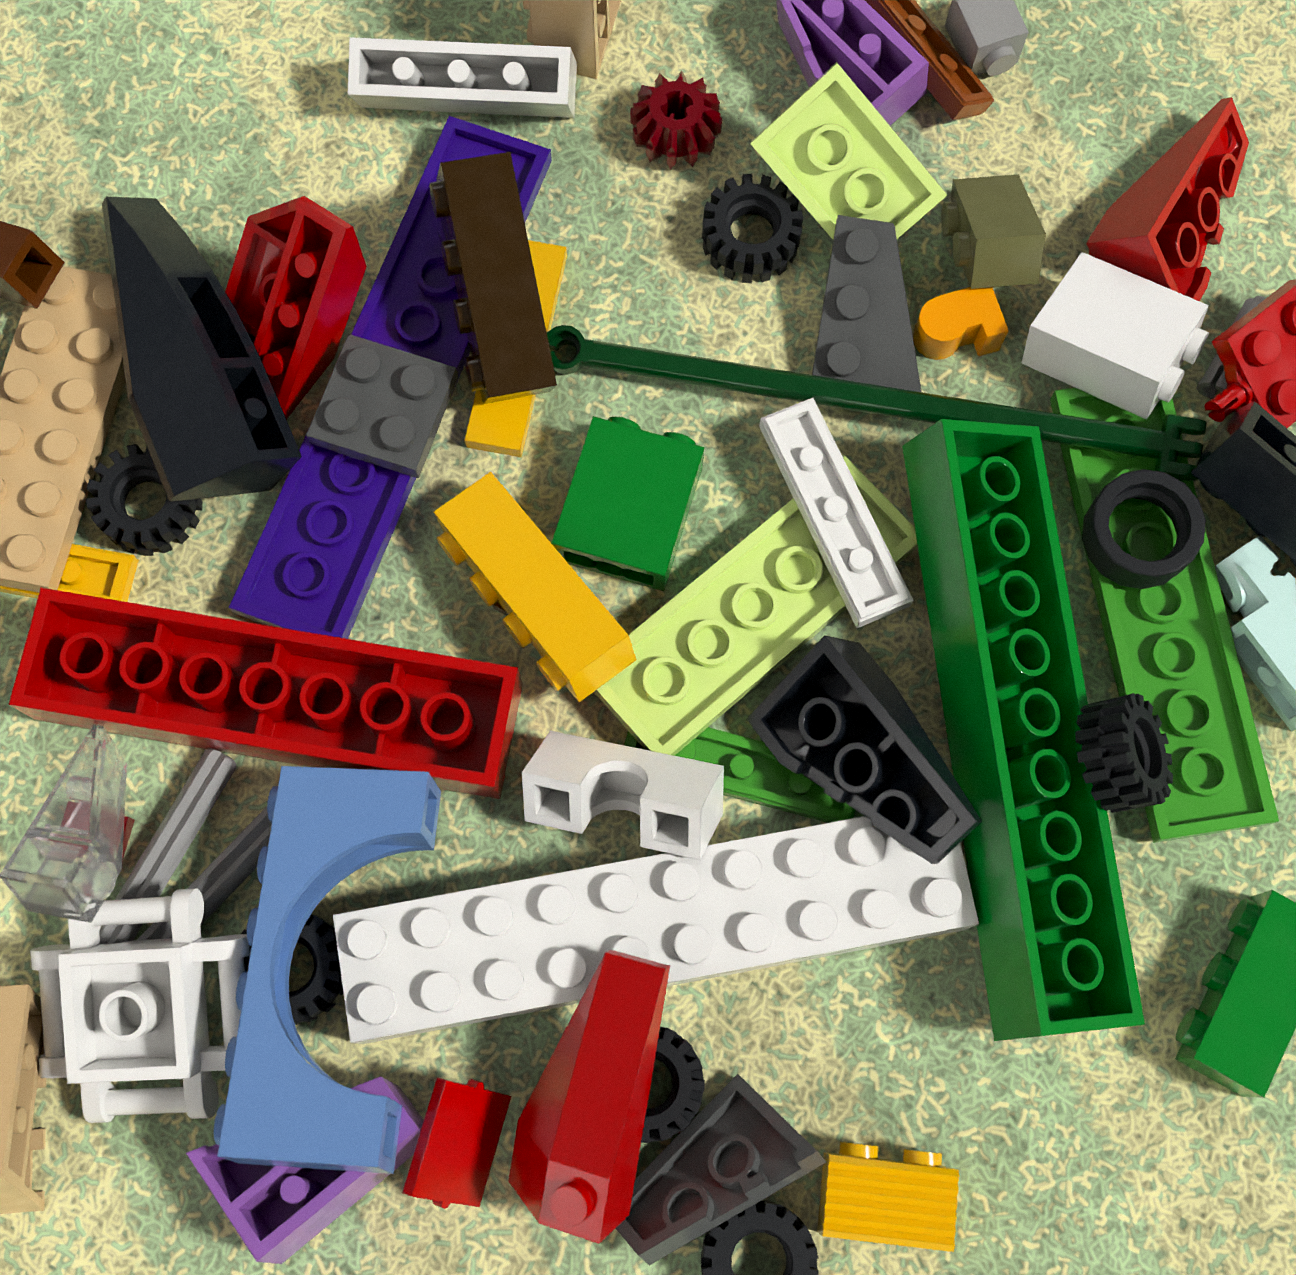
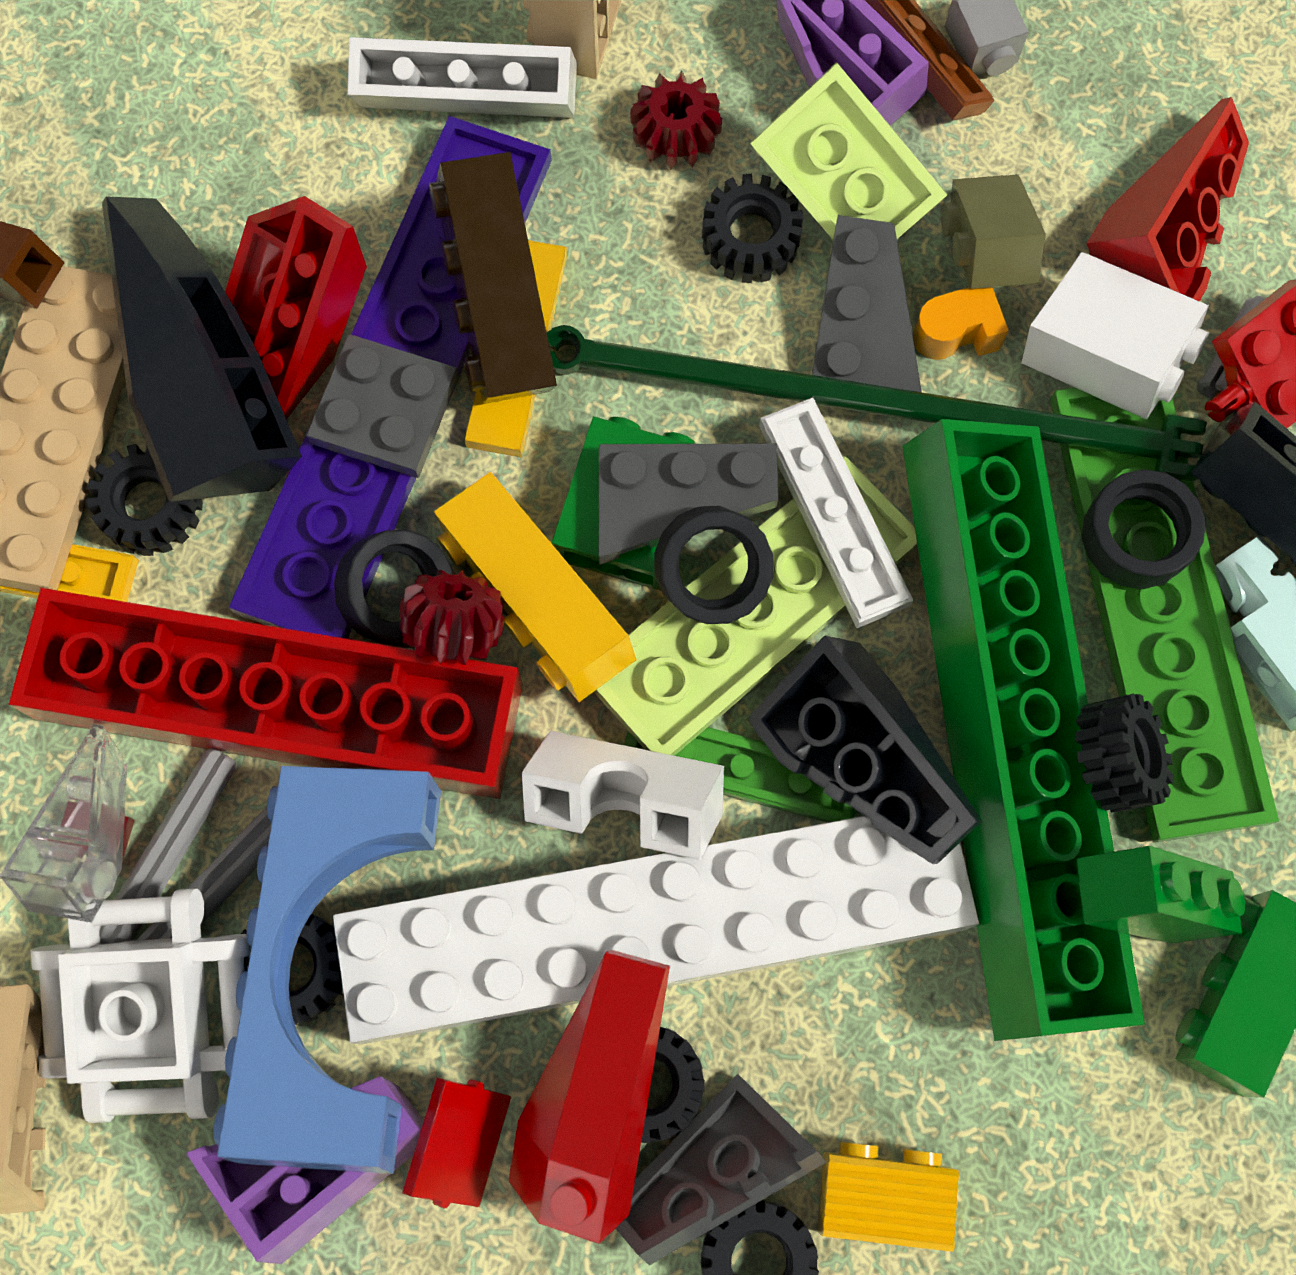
none -> black tyre [334,529,453,644]
none -> dark red gear [399,570,504,665]
none -> dark grey wing [599,443,778,565]
none -> black tyre [654,506,773,624]
none -> green brick [1076,845,1245,944]

